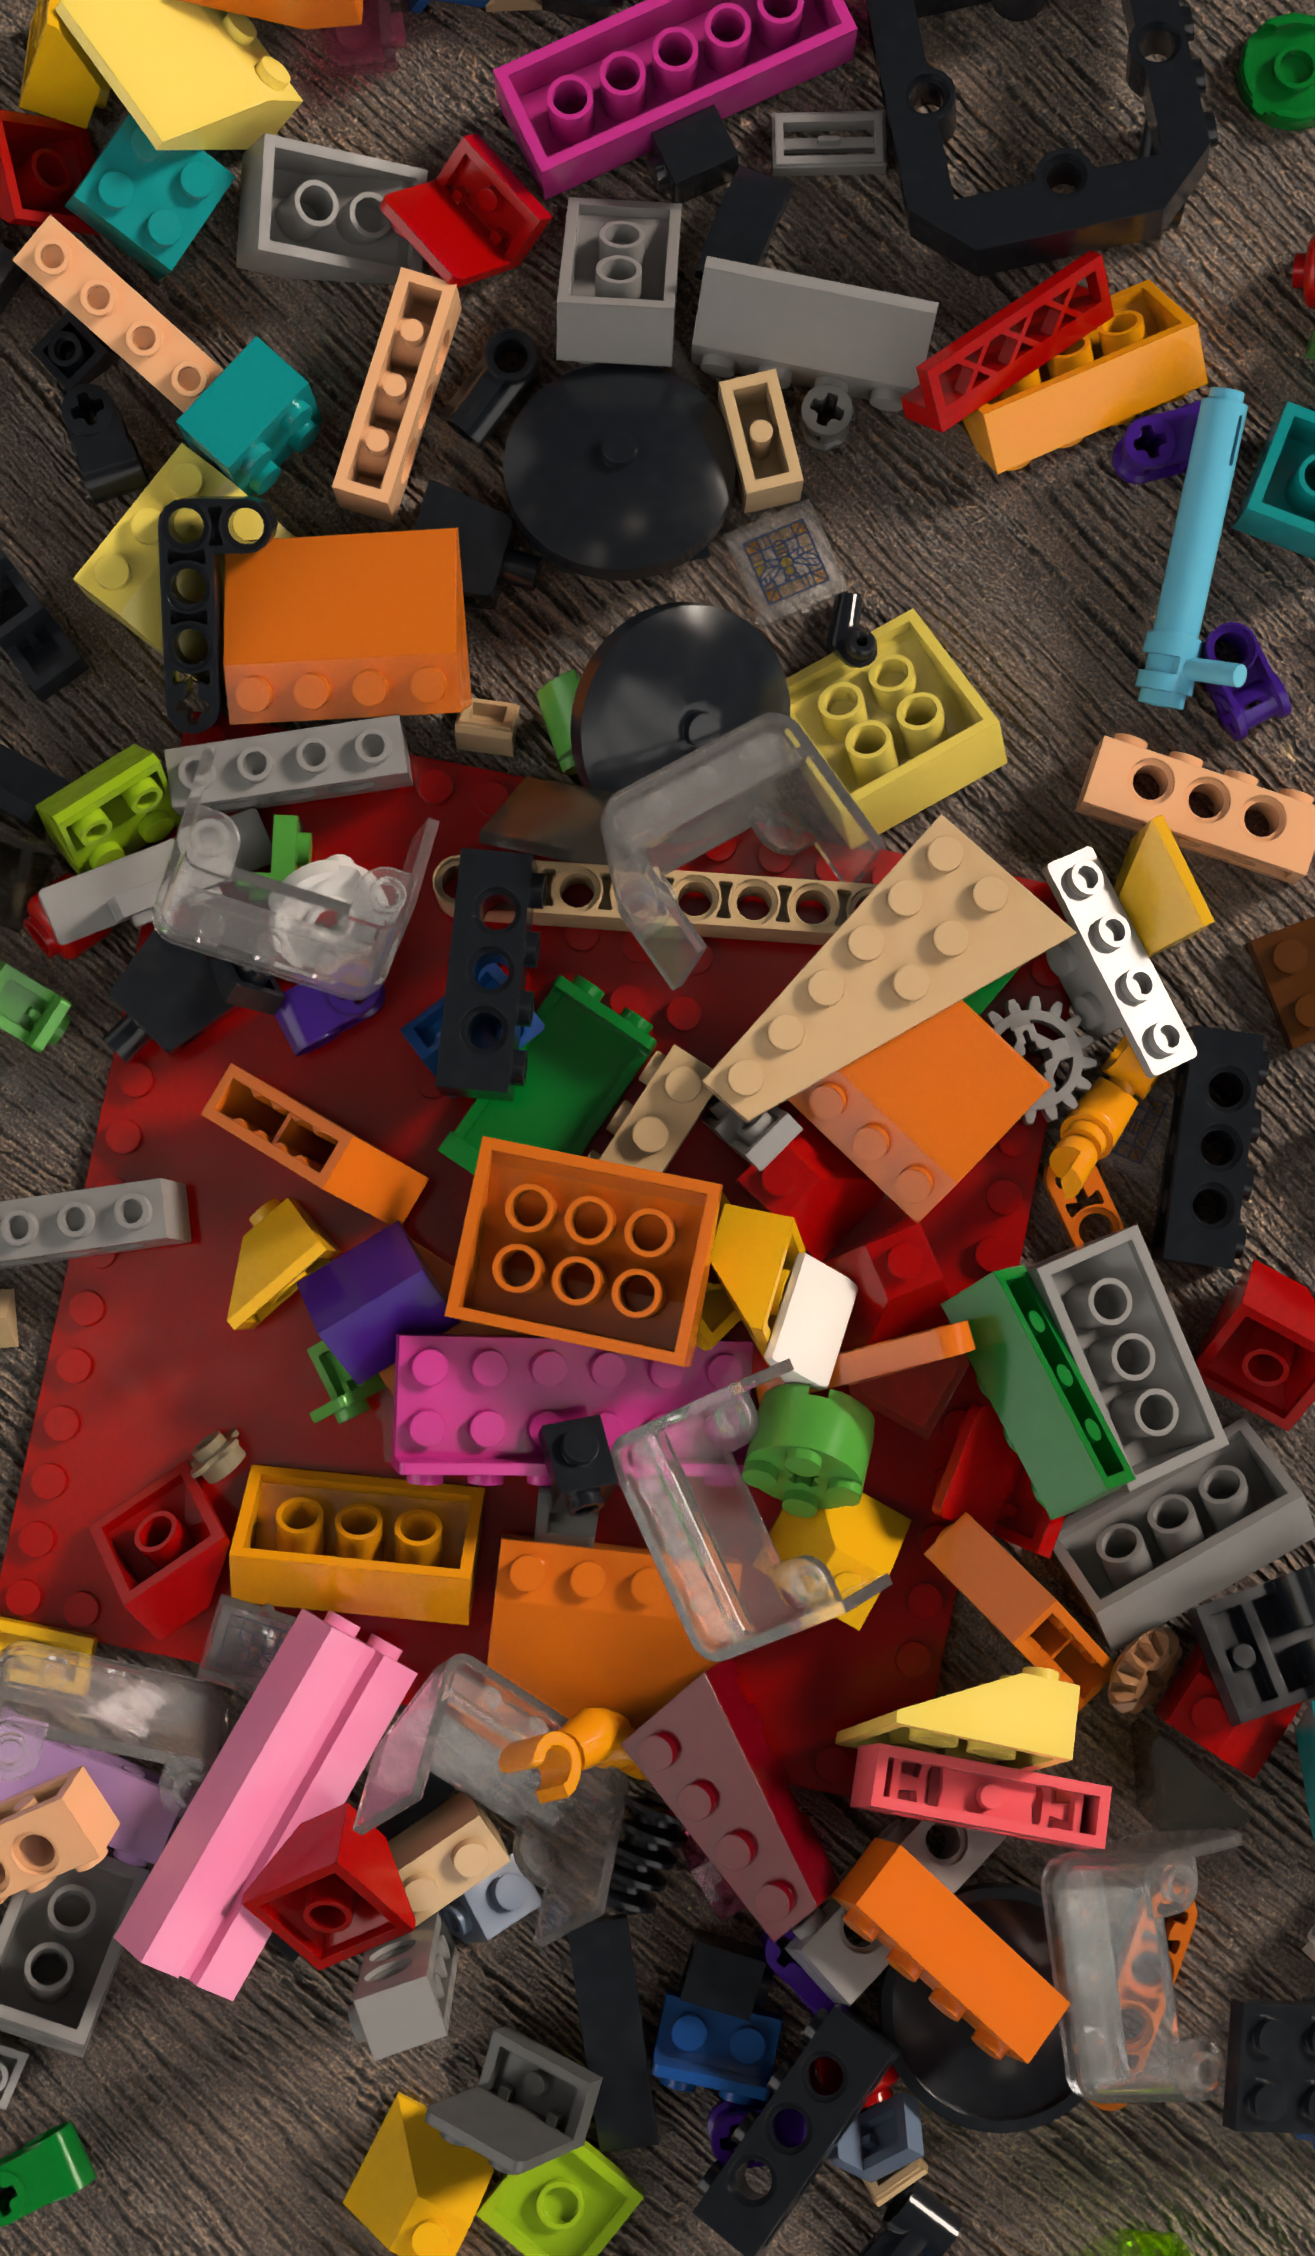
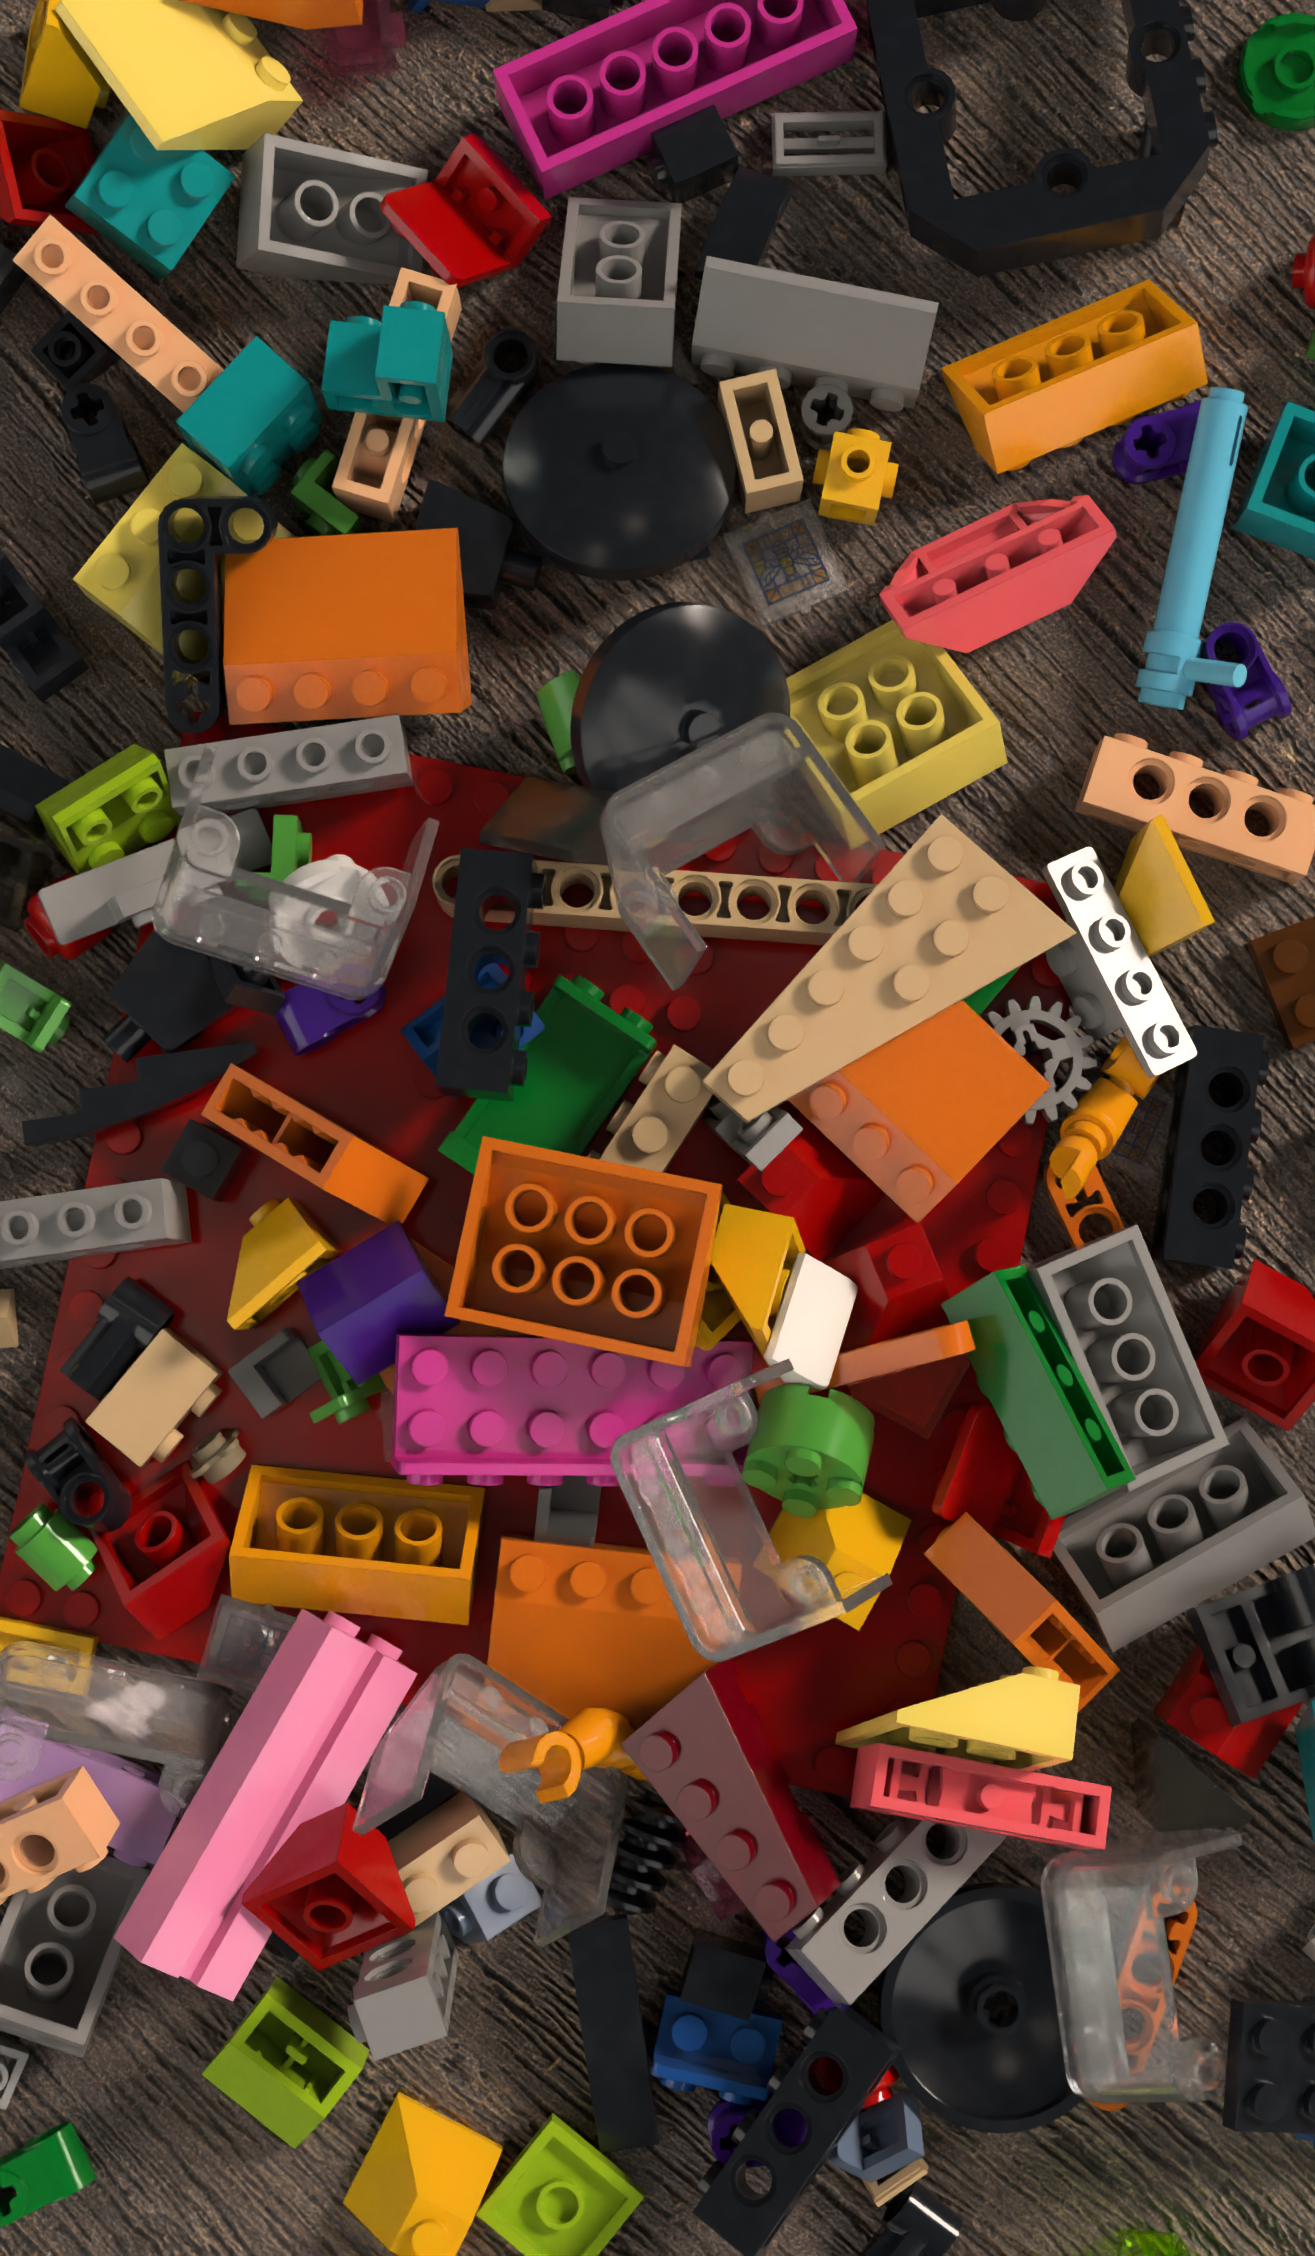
dark grey bracket [424,2025,603,2175] -> none
tan slope [455,698,520,757] -> none
black bracket [538,1415,619,1517] -> none
black arm [827,592,877,668] -> none
orange brick [831,1837,1071,2064] -> none
red fence [900,250,1114,433] -> none
medium nougat gear [1108,1627,1183,1715] -> none
none -> bright green brick [8,1502,98,1591]
none -> black slope [21,1042,259,1147]
none -> black piece [23,1417,131,1533]
none -> black piece [60,1276,176,1401]
none -> tan brick [85,1328,224,1467]
none -> black brick [160,1119,250,1202]
none -> lime slope [201,1976,370,2149]
none -> dark grey panel [227,1327,321,1419]
none -> bright green bracket [290,449,365,536]
none -> teal brick [321,301,453,422]
none -> yellow brick [812,428,899,526]
none -> coral wedge [879,495,1117,653]

